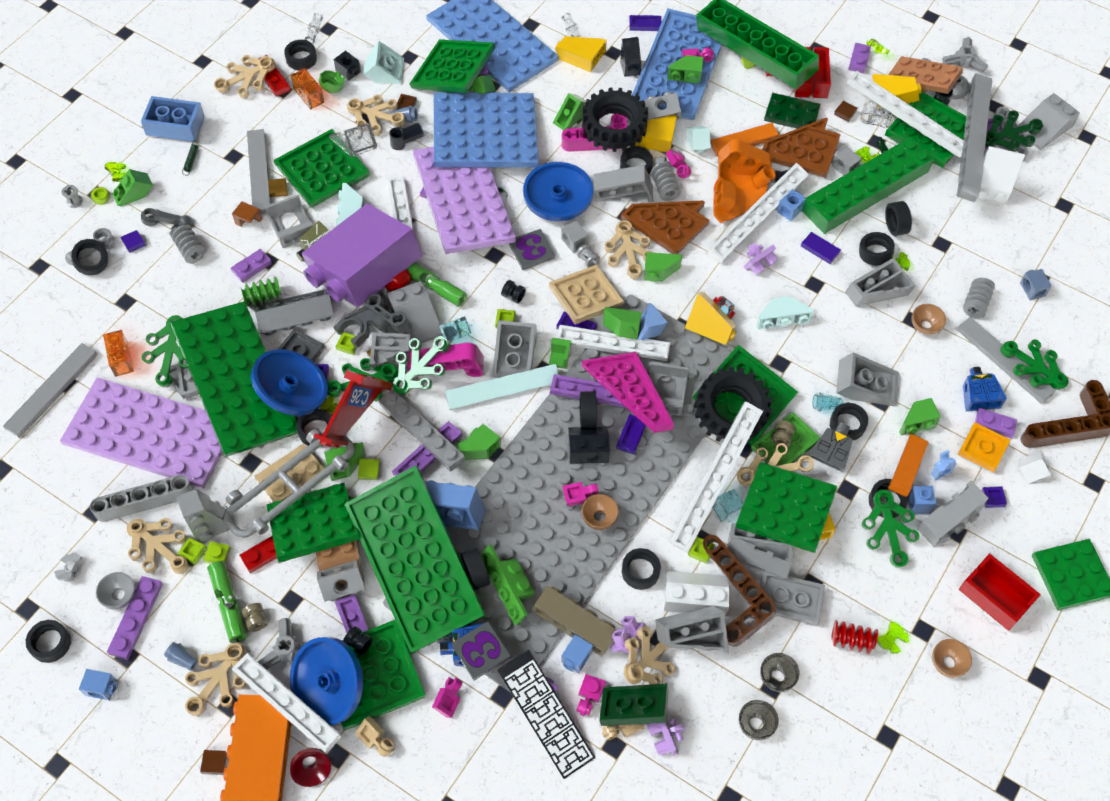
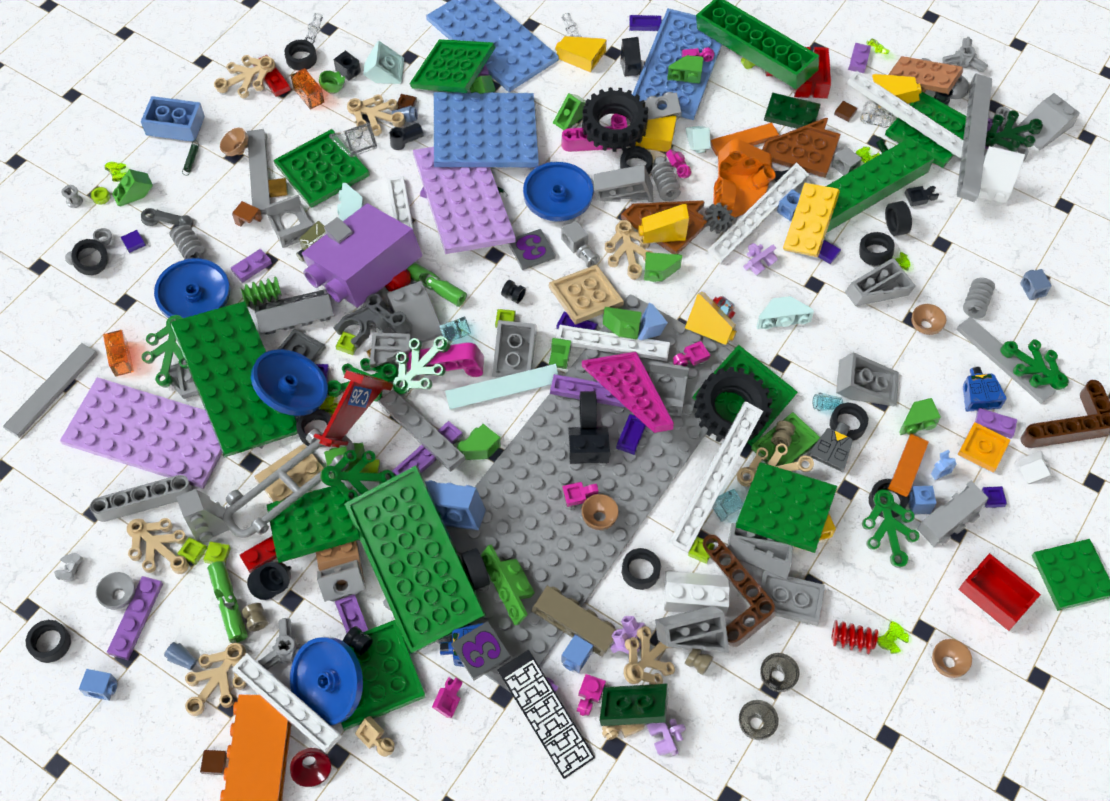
none -> blue dish [154,258,230,318]
none -> medium nougat piece [220,127,249,156]
none -> black piece [247,561,292,600]
none -> green plant [320,450,395,502]
none -> light grey slope [324,217,353,243]
none -> yellow slope [638,204,689,243]
none -> dark pink plate [673,341,710,367]
none -> dark tan wheel [684,648,714,675]
none -> dark grey gear [703,202,734,234]
none -> yellow plate [783,183,840,257]
none -> black plate [905,186,939,207]

